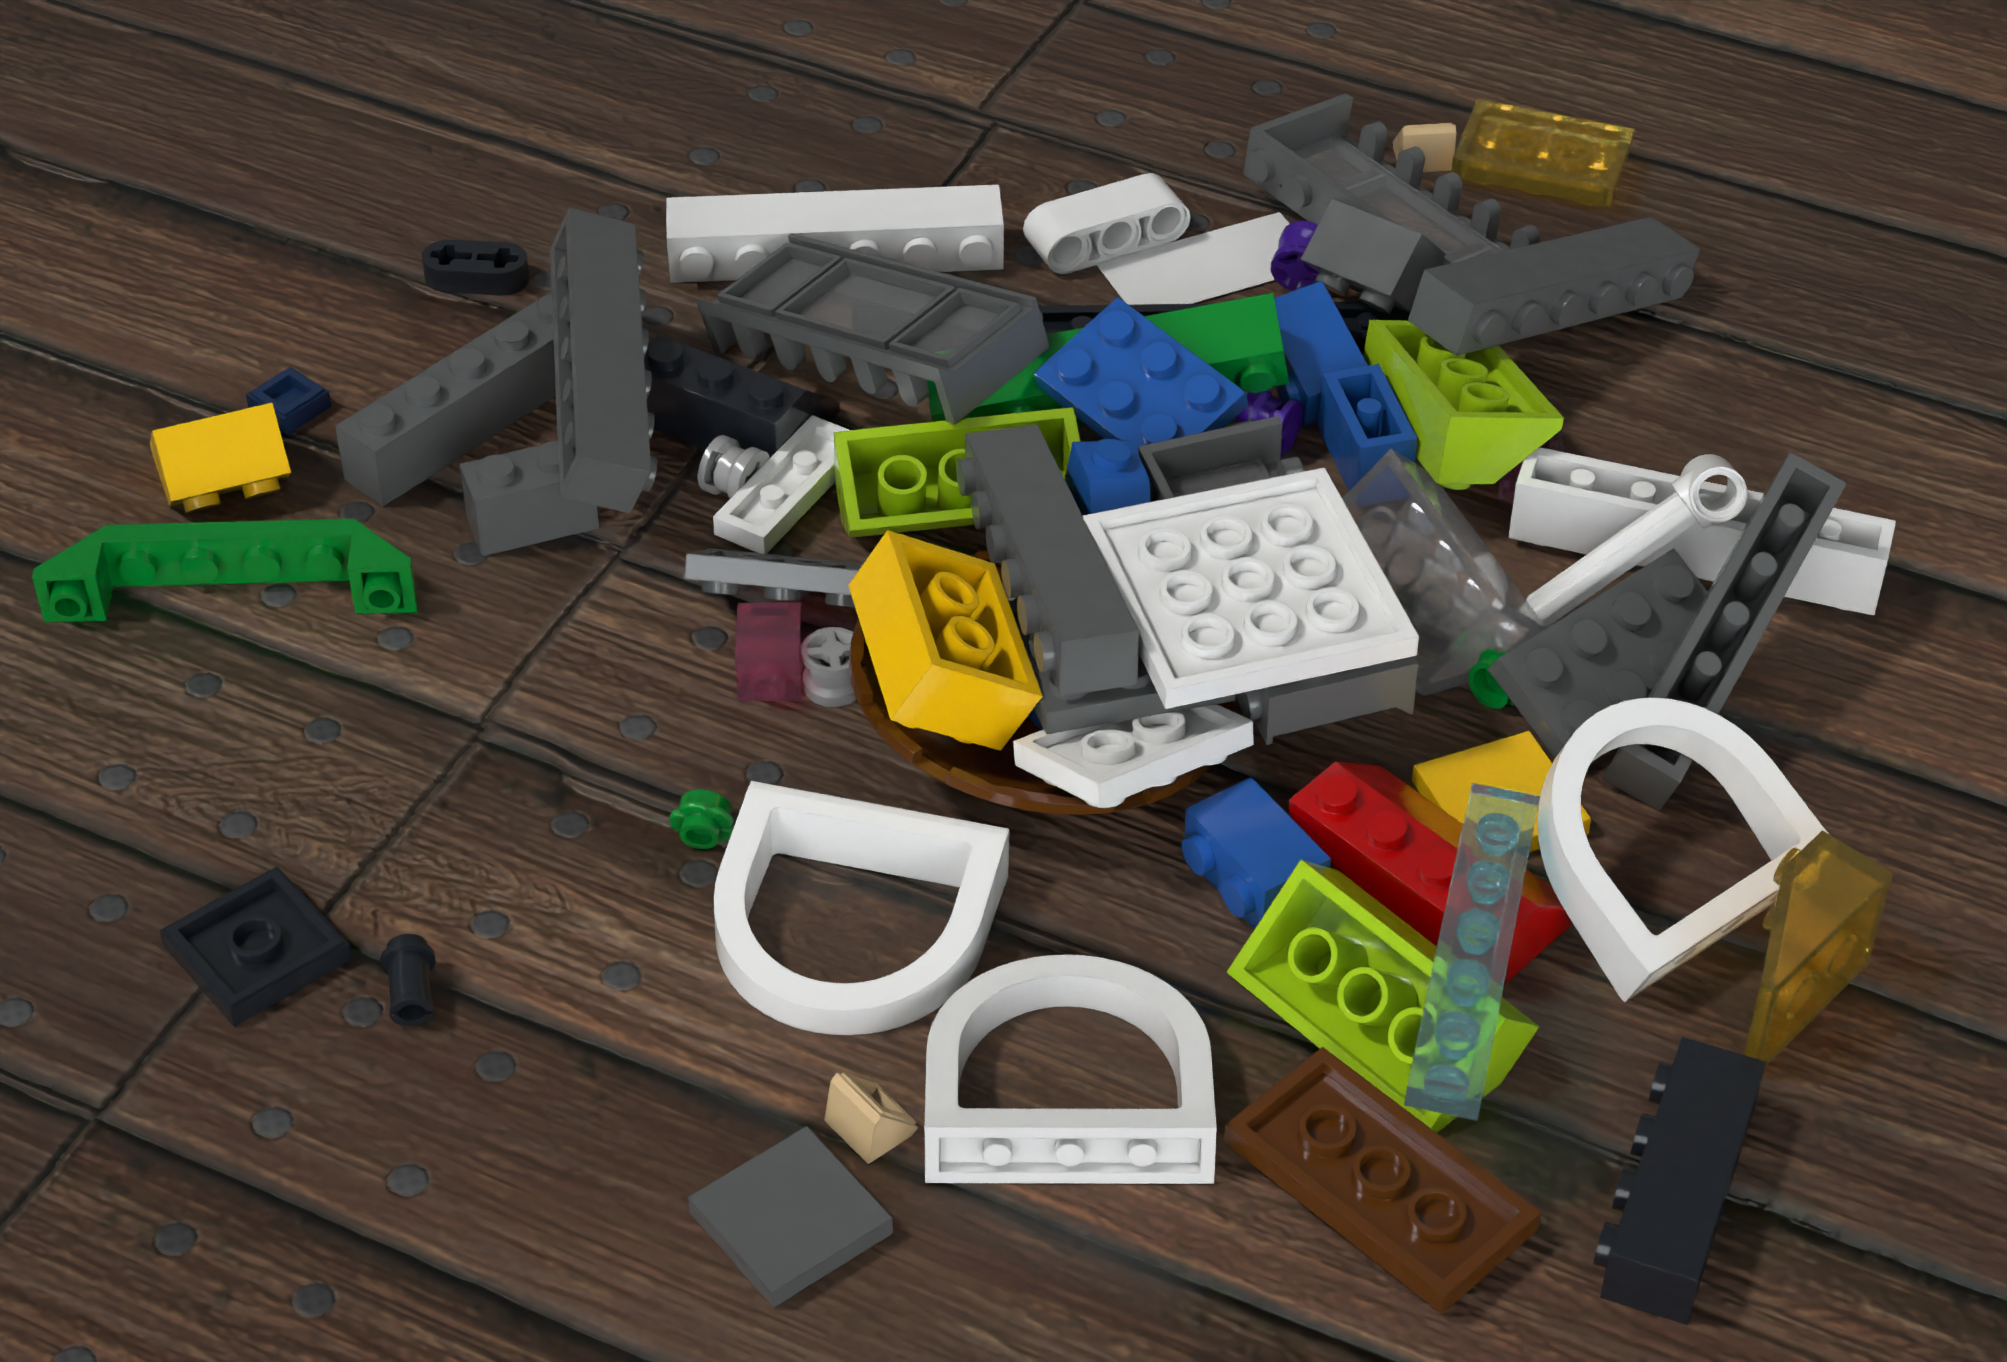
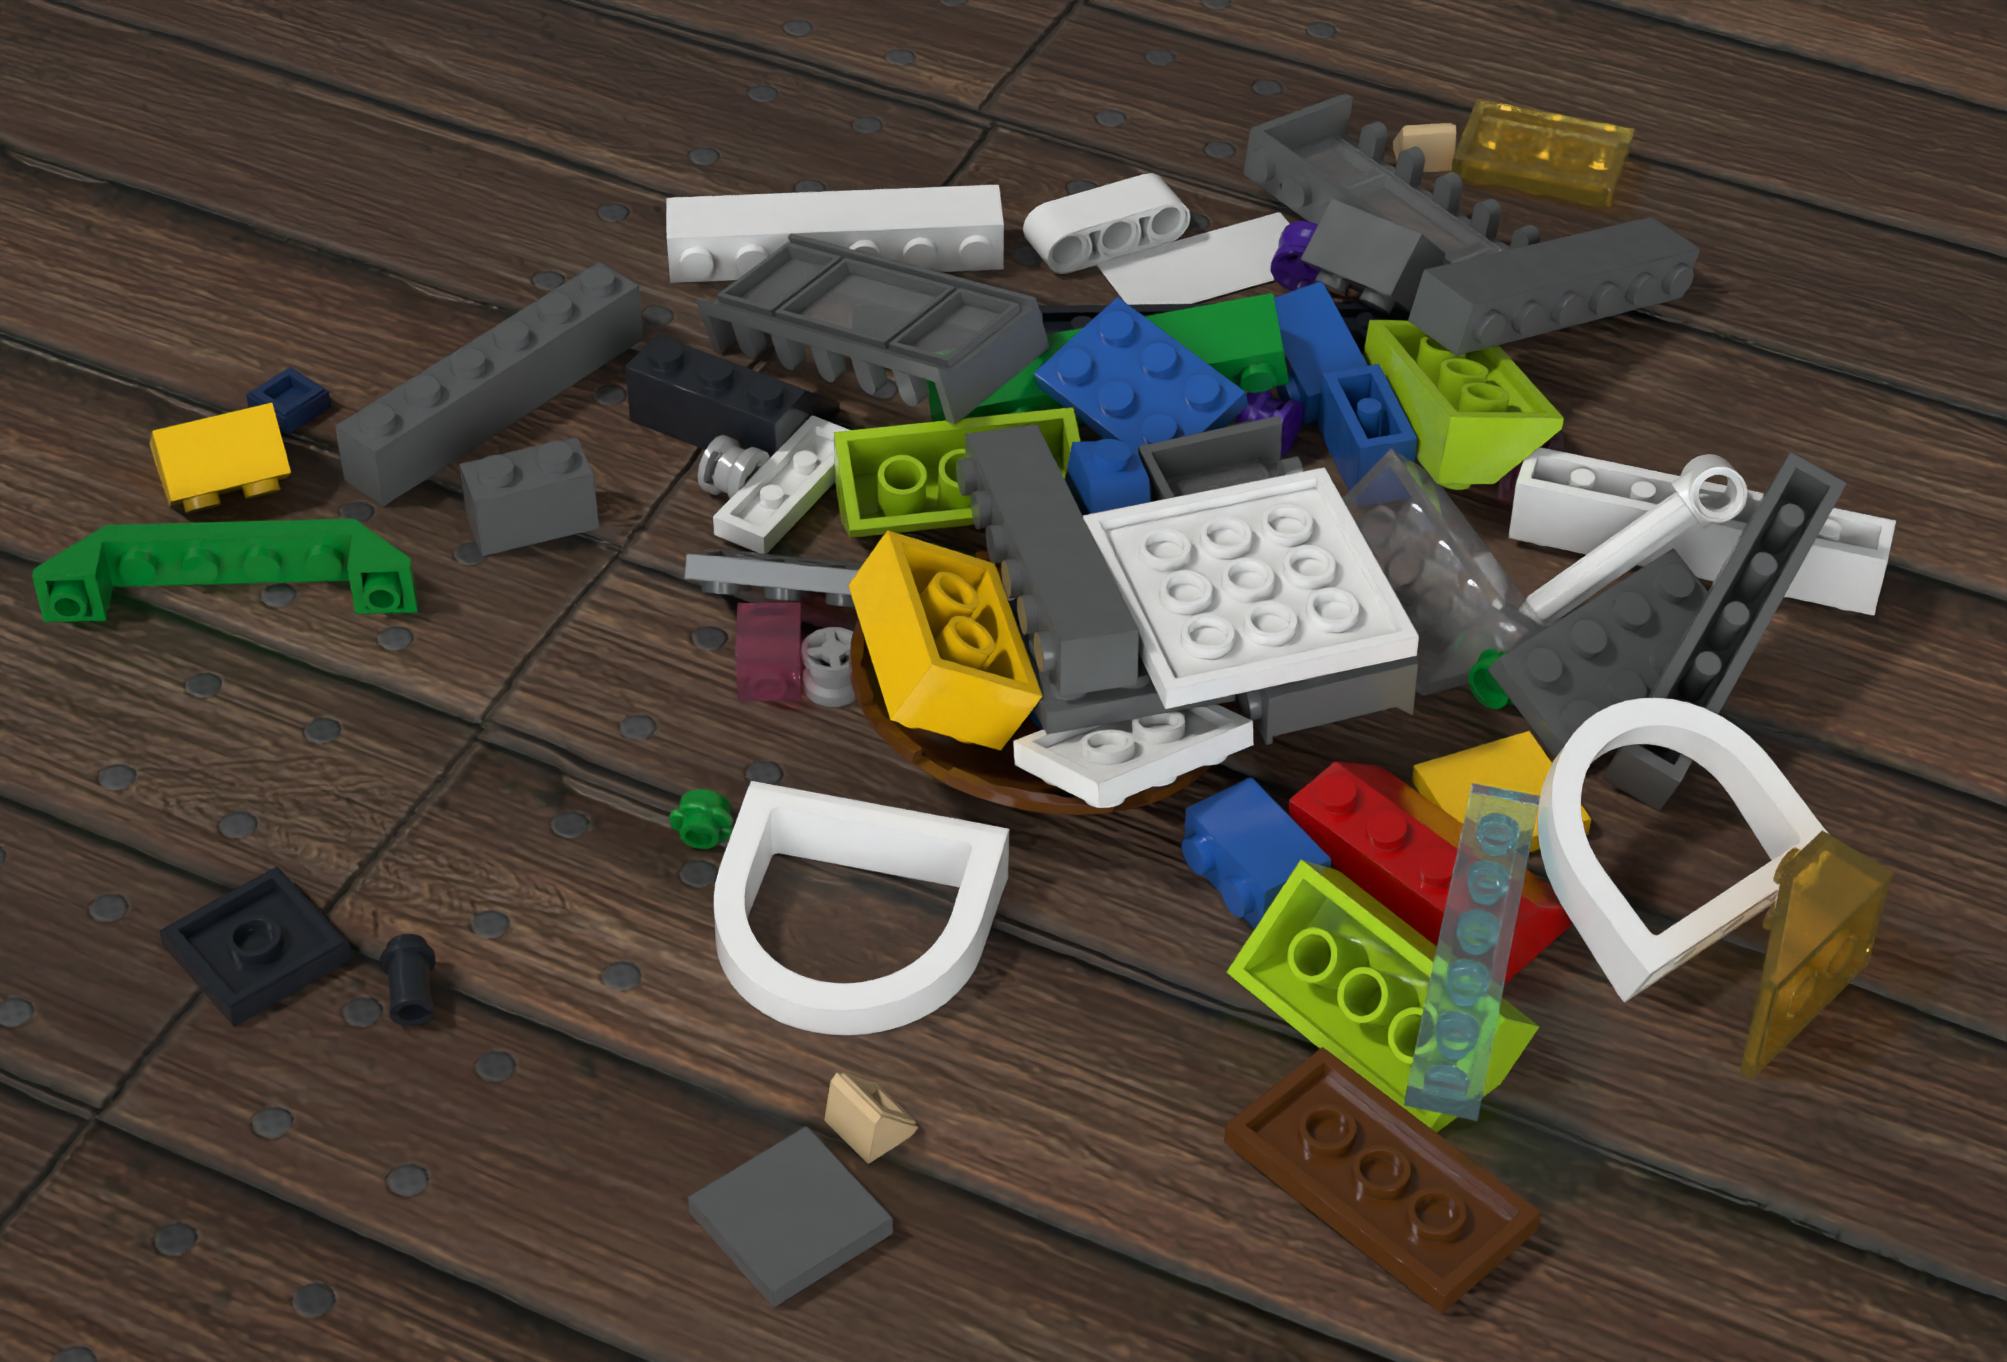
black beam [422,239,529,295] -> none
dark grey brick [550,207,657,513] -> none
white window [924,955,1217,1184] -> none
black brick [1593,1037,1766,1325] -> none

